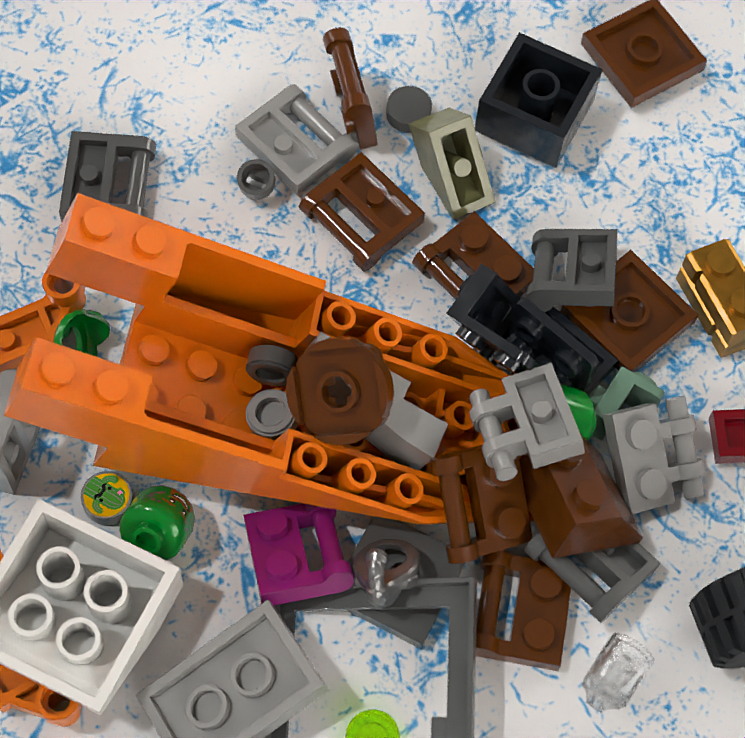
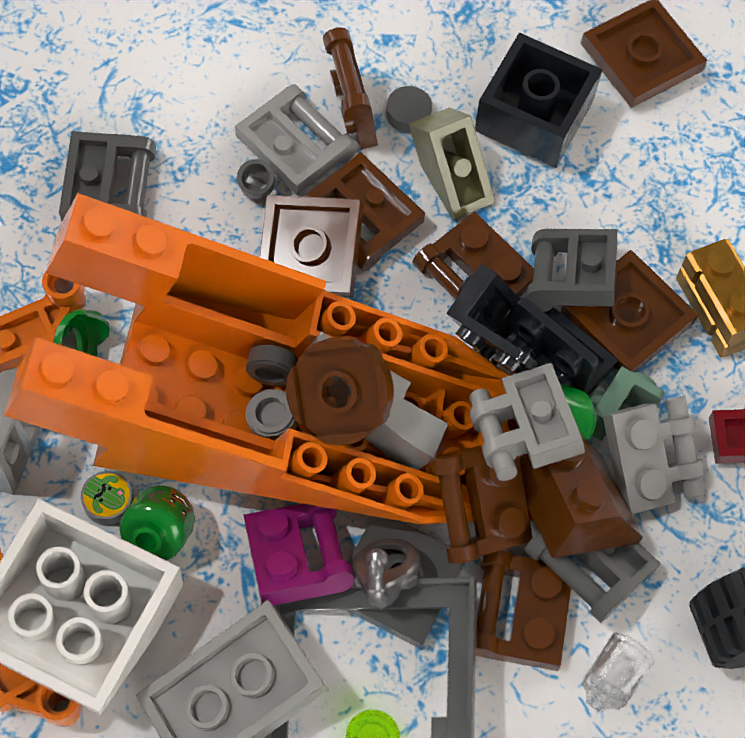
none -> plate [259,195,364,298]

